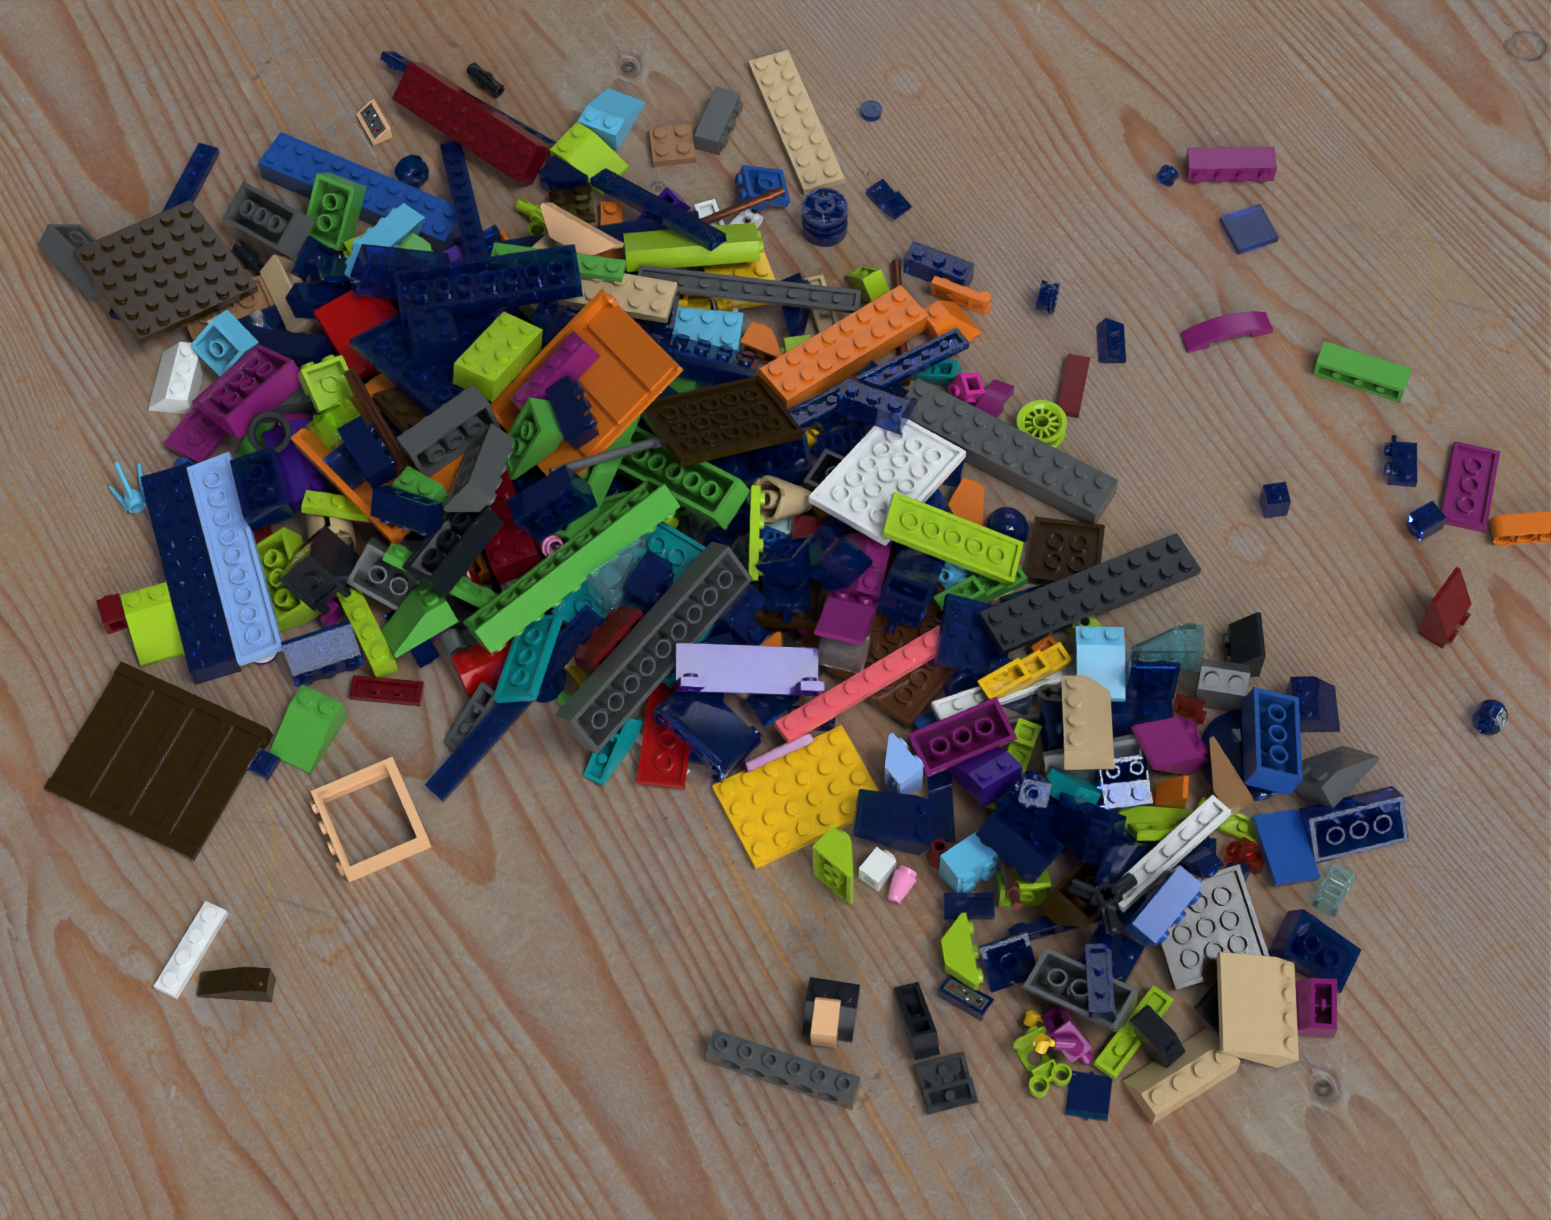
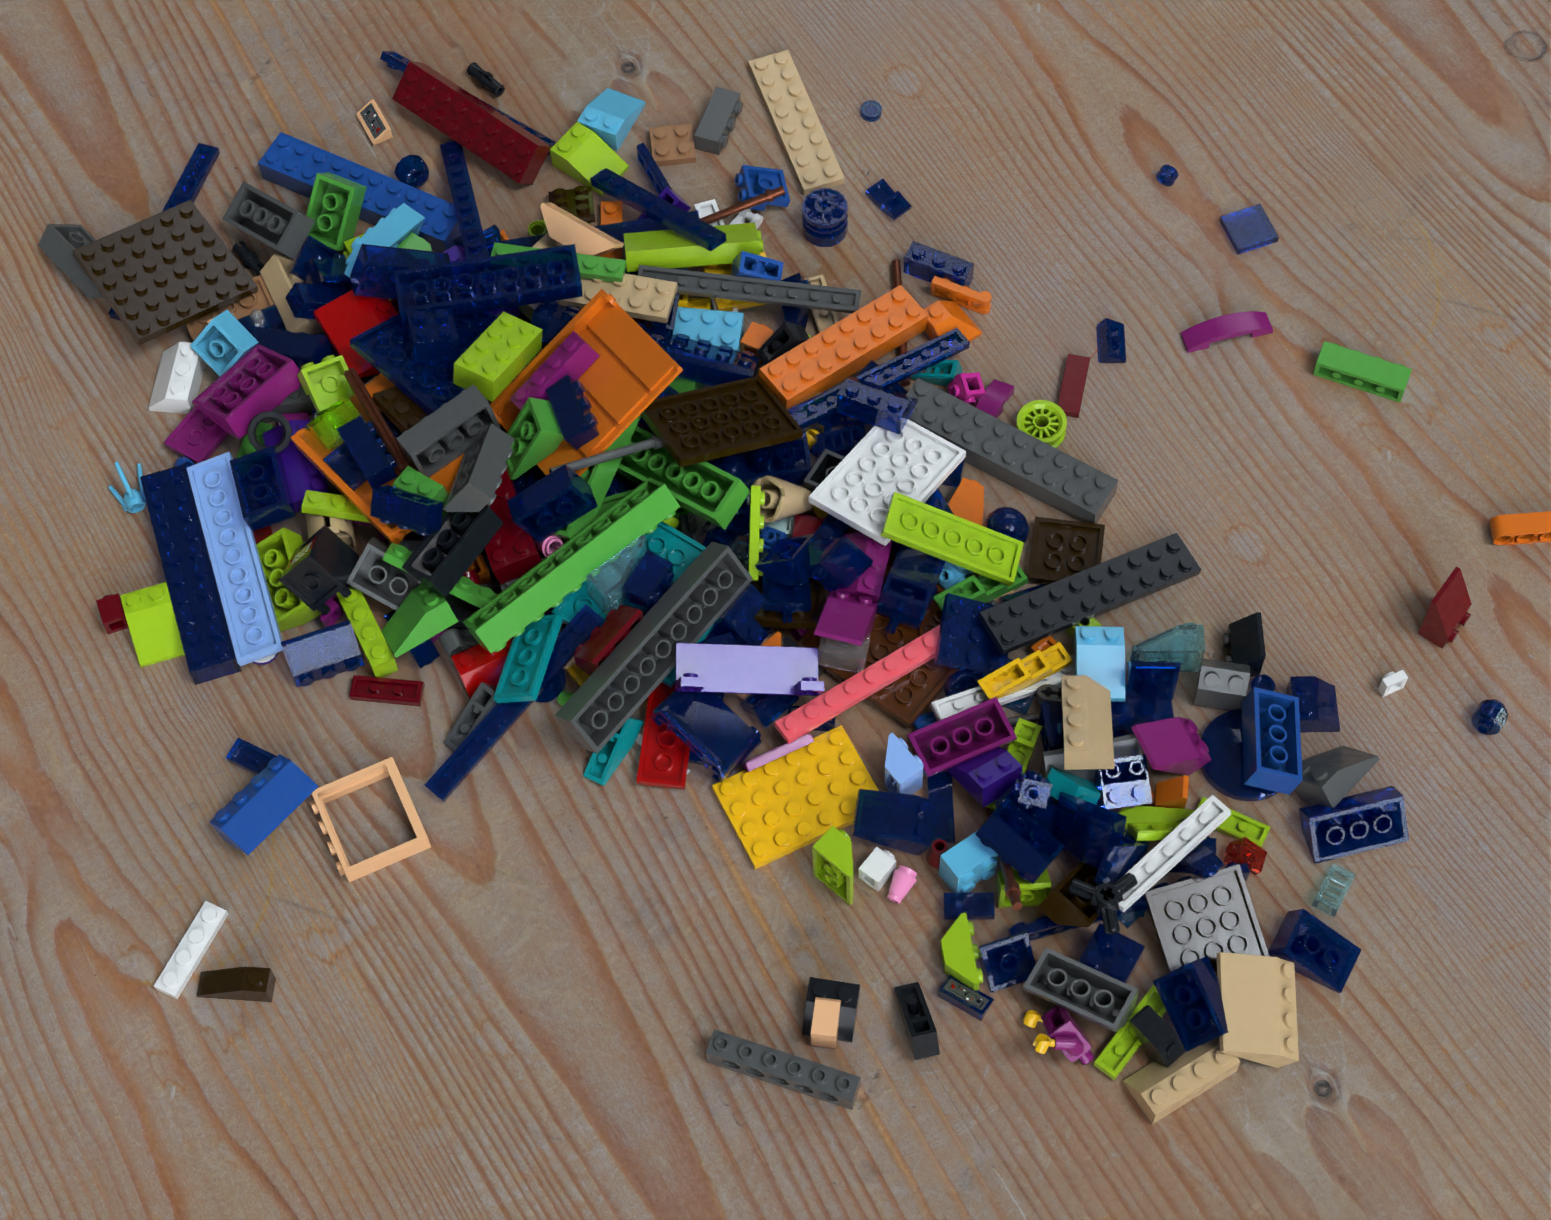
dark brown container [44,661,274,861] -> none
bright green slope [269,685,348,775] -> none
lime axle [515,198,544,222] -> none
clear blue slope [538,155,590,192] -> none
lime slope [845,265,890,302] -> none
black slope [914,1052,978,1115] -> none
lime piece [1013,1026,1072,1098] -> none
clear blue wheel [1036,280,1060,314] -> none
clear blue piece [1065,1071,1113,1122] -> none
clear blue plate [1085,944,1115,1017] -> none
brick [1123,865,1204,948] -> none
clear red bracket [1172,693,1207,727] -> none
magenta brick [1185,146,1277,183] -> none
medium nougat slope [1209,736,1254,818] -> none
blue tile [1250,809,1320,887] -> none
clear blue brick [1259,482,1291,519] -> none
magenta slope [1295,978,1337,1038] -> none
clear blue bracket [1384,435,1417,487] -> none
clear blue brick [1406,500,1447,541] -> none
magenta tile [1438,441,1500,533] -> none
none -> blue slope [209,754,319,855]
none -> clear blue tile [636,142,672,195]
none -> blue brick [731,251,784,281]
none -> black slope [757,322,810,365]
none -> clear blue slope [1153,956,1228,1052]
none -> clear blue plate [1251,674,1275,692]
none -> white plate [1378,670,1408,697]

